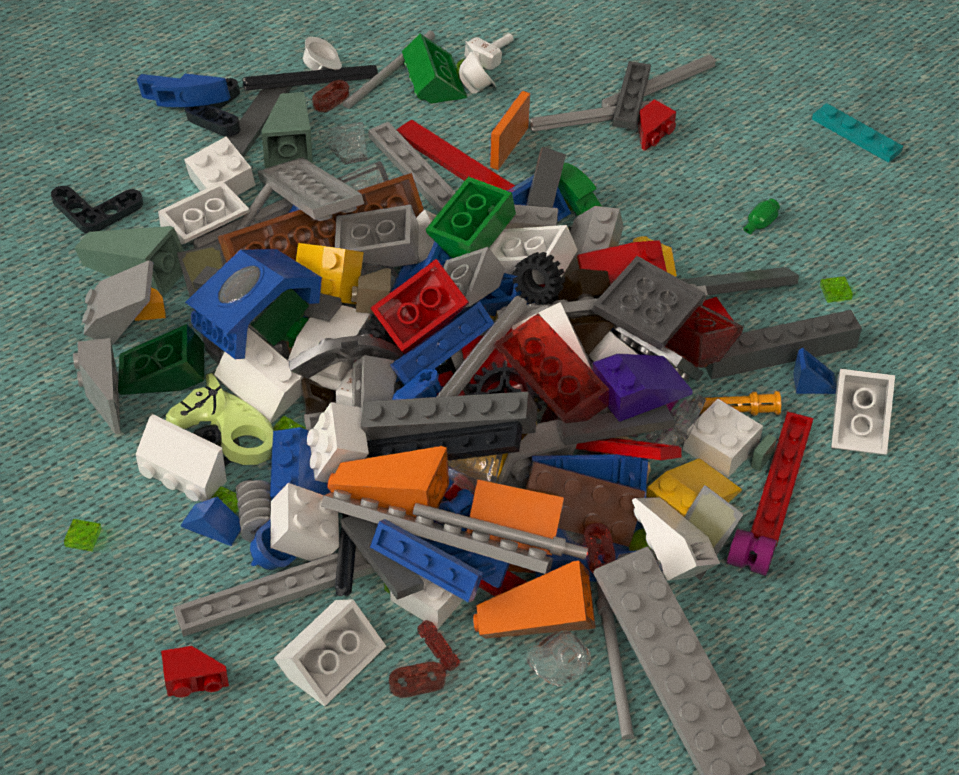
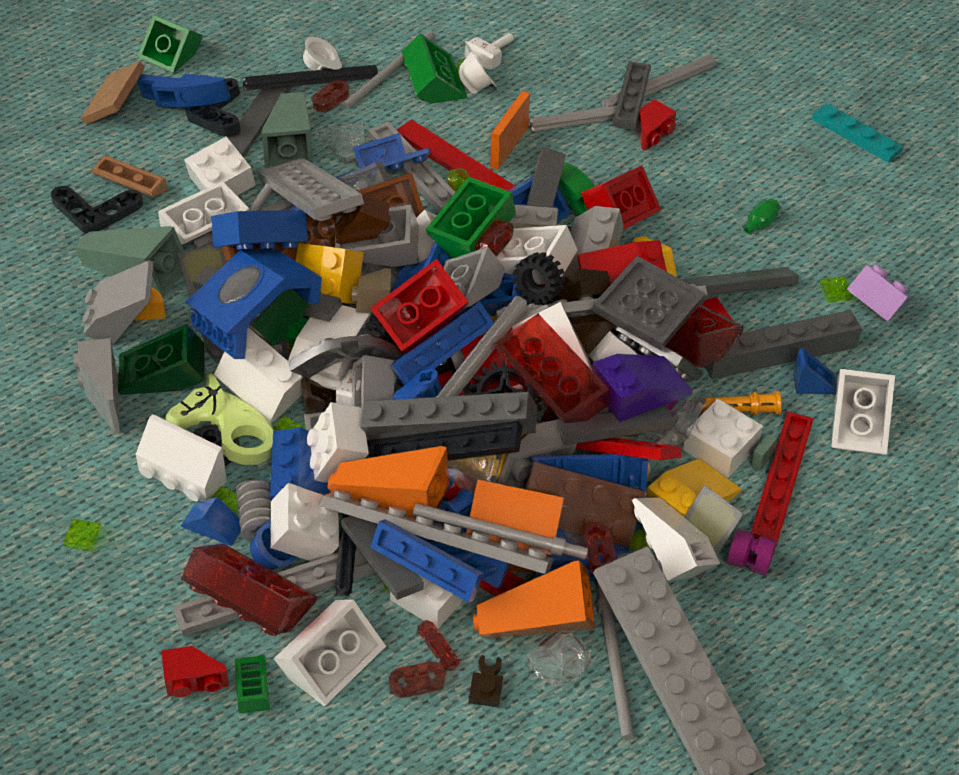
none -> medium nougat tile [81,61,145,124]
none -> medium nougat slope [91,155,168,197]
none -> green slope [137,14,203,73]
none -> clear red slope [181,544,318,636]
none -> blue wedge [211,210,308,250]
none -> green slope [235,655,270,714]
none -> blue bracket [336,133,431,185]
none -> reddish brown slope [336,193,391,245]
none -> clear neon green tile [447,168,469,192]
none -> dark brown plate [469,655,503,707]
none -> clear red beam [475,219,514,257]
none -> red slope [581,165,661,230]
none -> lavender slope [847,264,911,321]

